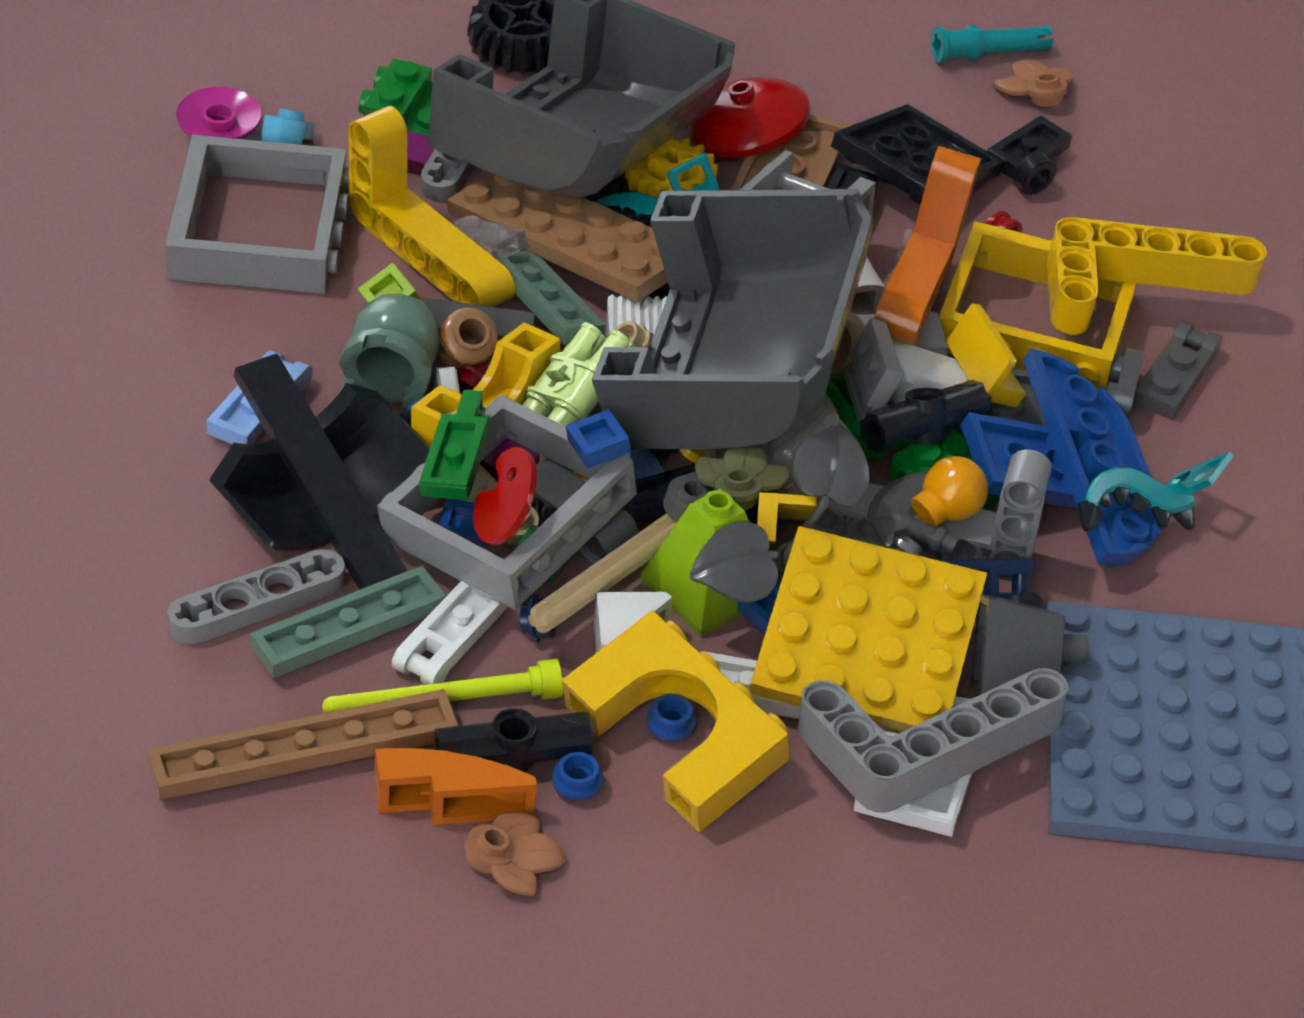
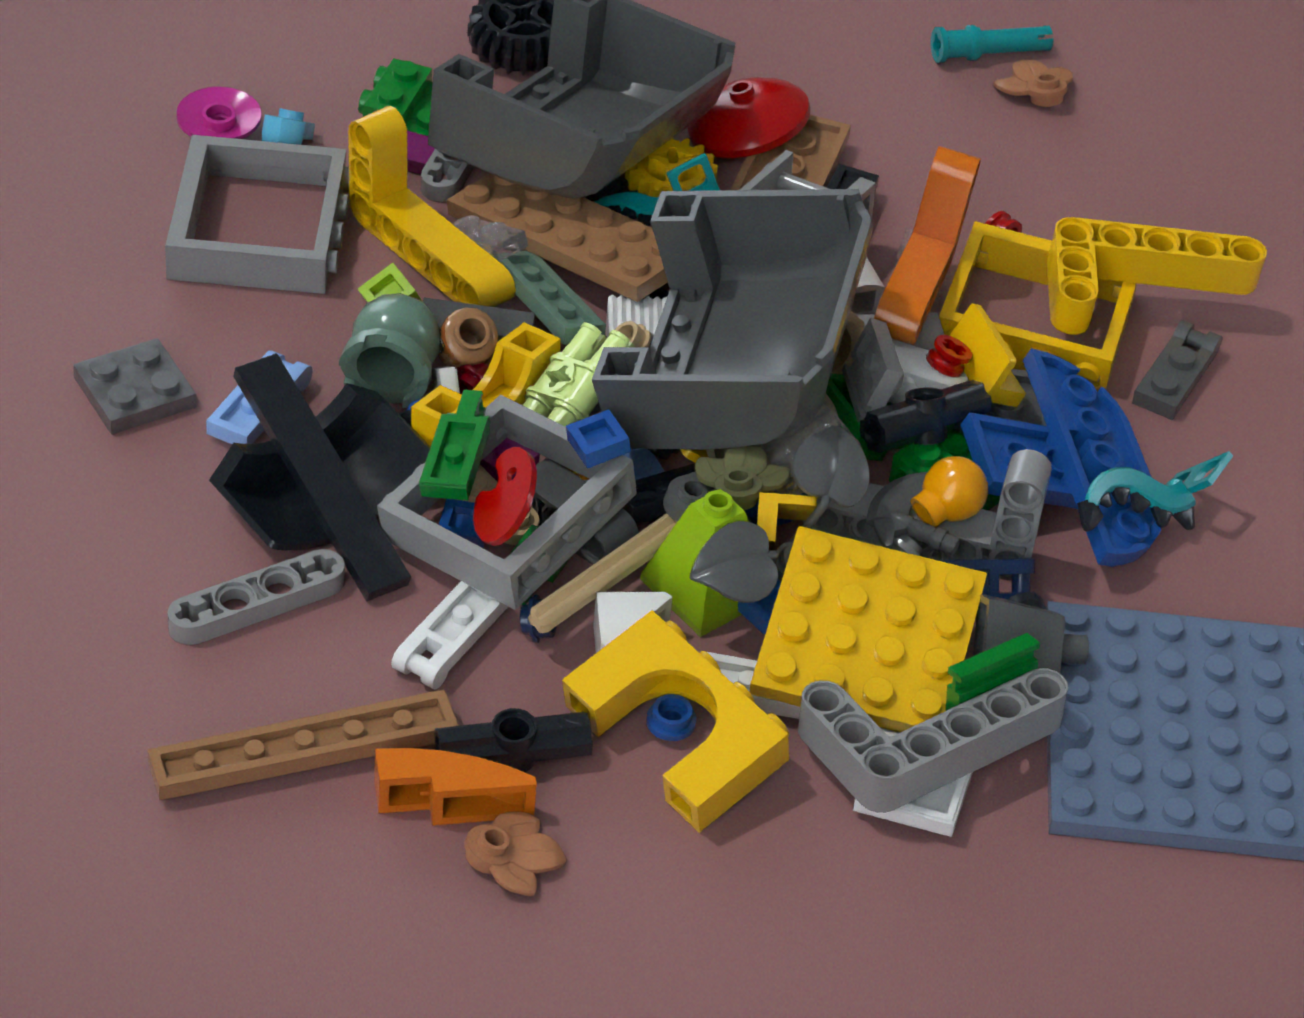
sand green plate [250,565,446,679] -> none
neon yellow piece [322,658,563,713] -> none
blue plate [552,752,603,800] -> none
black plate [831,104,1004,204] -> none
black plate [987,115,1072,179] -> none
black tile [1013,152,1056,195] -> none
dark grey plate [1107,347,1144,419] -> none
none -> flat silver plate [73,338,197,435]
none -> red bush [926,335,972,378]
none -> green plate [946,633,1040,711]

